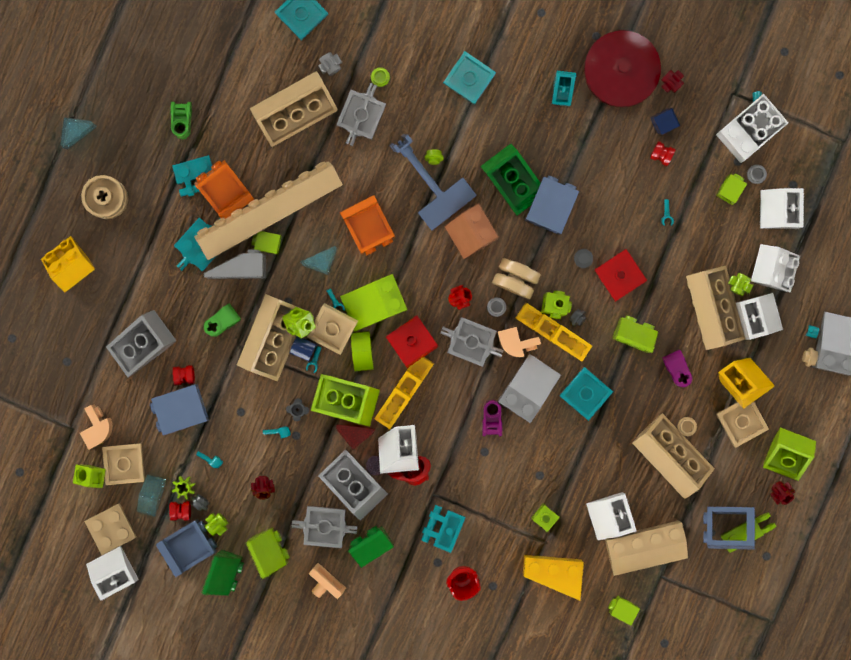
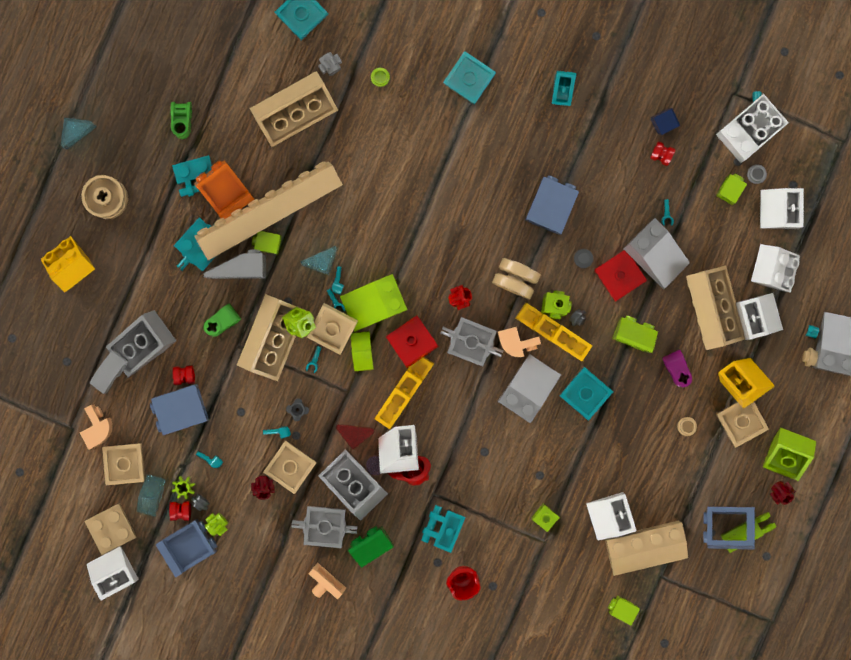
lime brick [73,464,106,488] -> none
green slope [202,549,244,596] -> none
lime slope [246,527,290,579] -> none
dark blue piece [289,336,317,362] -> none
lime slope [311,374,380,427] -> none
light grey plate [336,83,386,146] -> none
orange panel [340,195,395,256] -> none
sand blue piece [389,134,477,231] -> none
lime plate [424,149,444,165] -> none
nougat slope [445,204,498,259] -> none
green slope [480,143,541,216] -> none
magenta piece [482,400,502,437] -> none
light grey plate [487,298,506,317] -> none
yellow wedge [523,555,584,601] -> none
dark red dish [584,30,661,108] -> none
tan slope [633,413,714,499] -> none
dark red gear [661,70,684,93] -> none
lime gear [728,273,753,296] -> none
none -> light grey slope [90,350,128,394]
none -> tan plate [263,441,317,494]
none -> teal hand [332,266,344,295]
none -> light grey slope [623,218,690,289]

